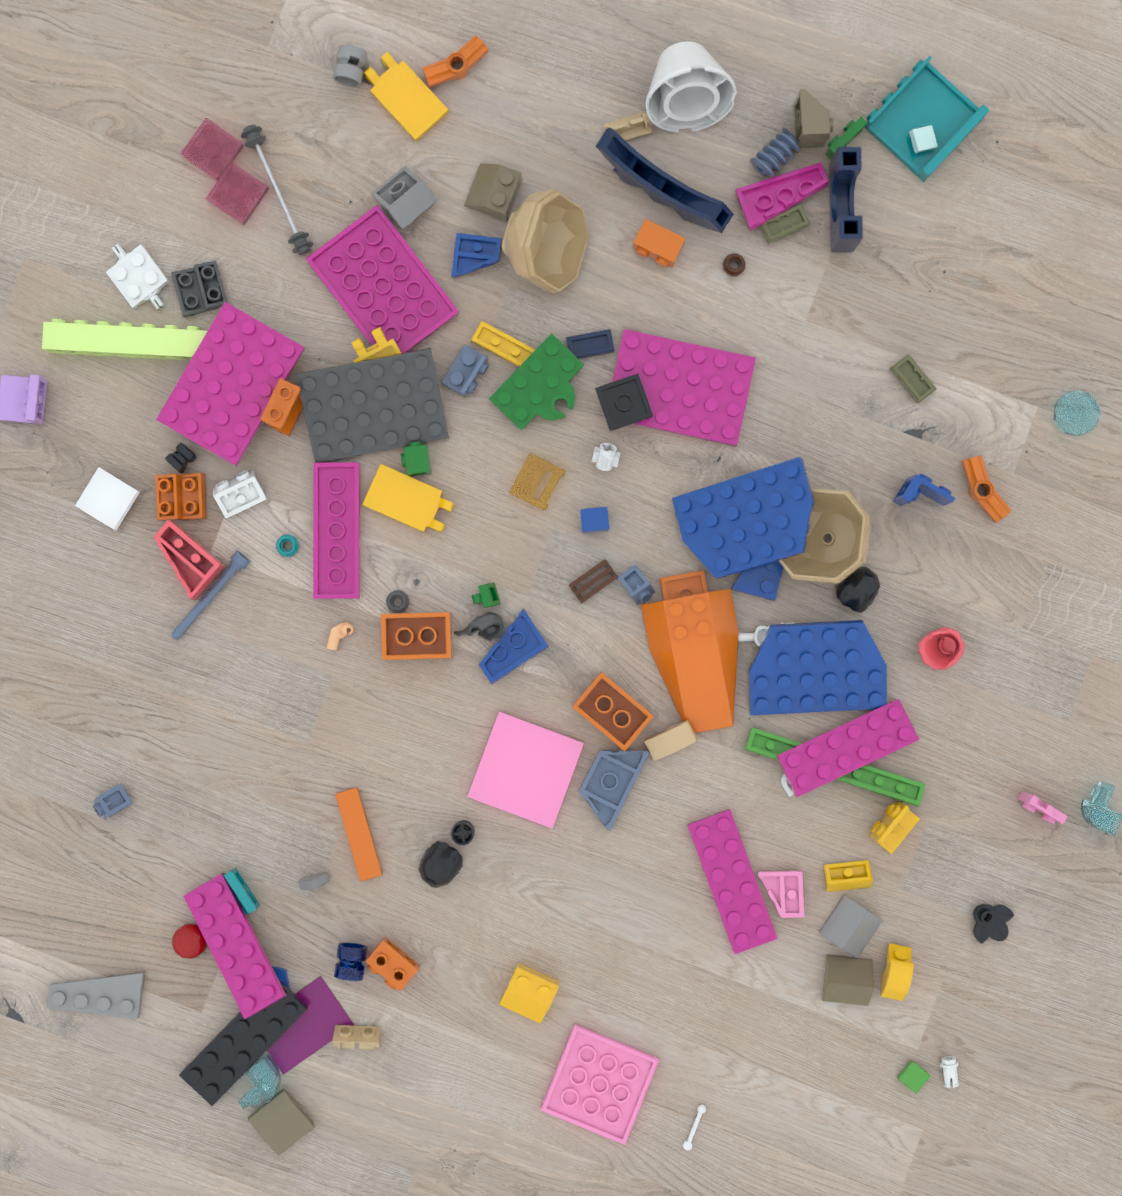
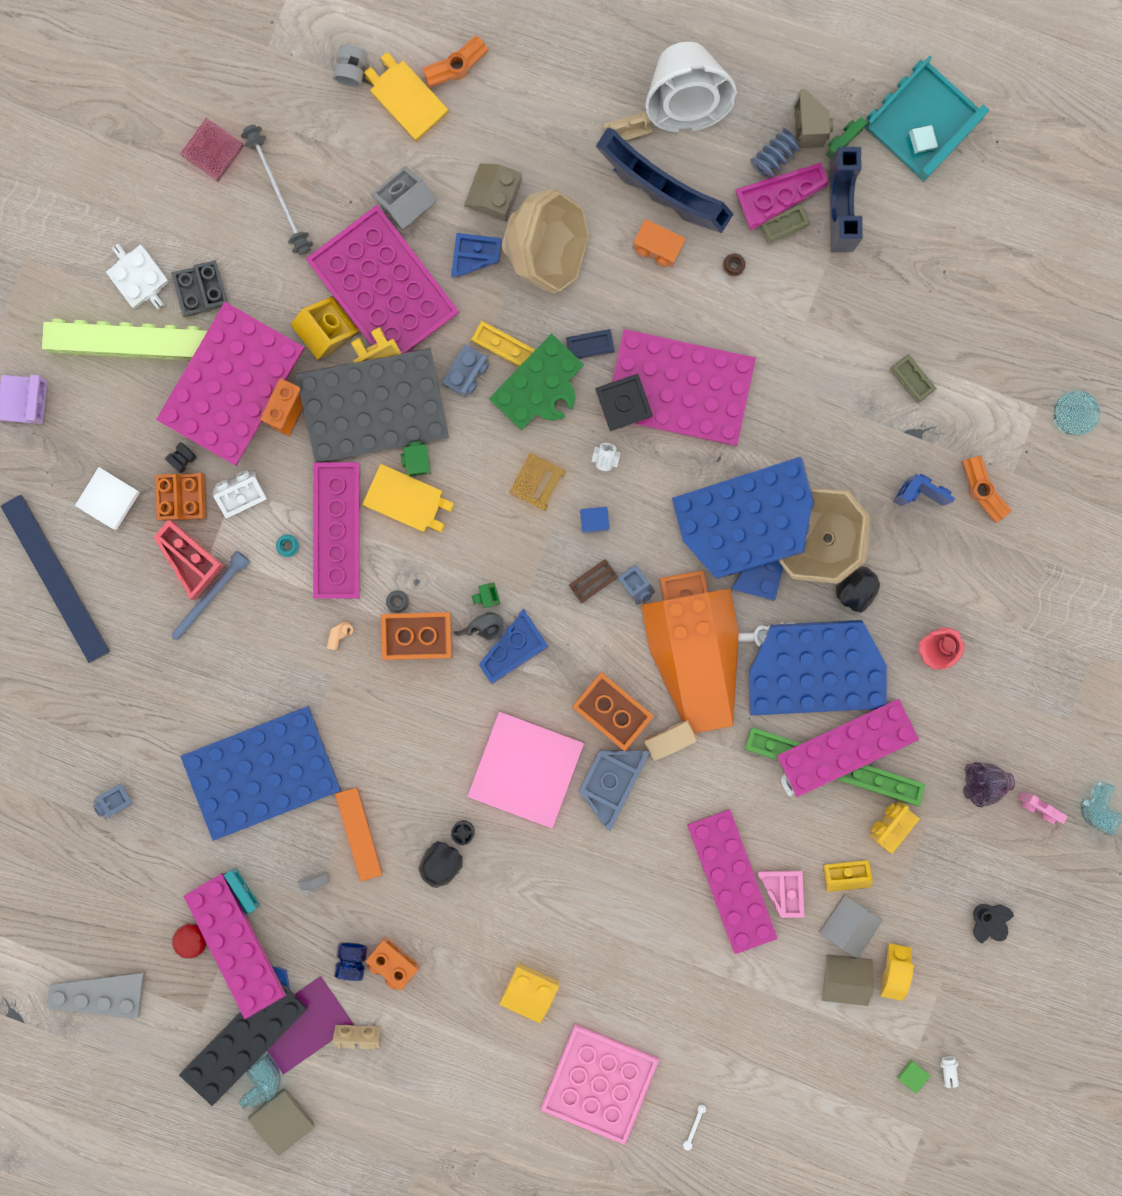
clear pink plate [205,162,269,225] -> none
none -> dark blue tile [1,495,110,663]
none -> blue plate [180,706,341,841]
none -> yellow slope [290,296,360,360]
none -> clear purple piece [963,762,1015,808]

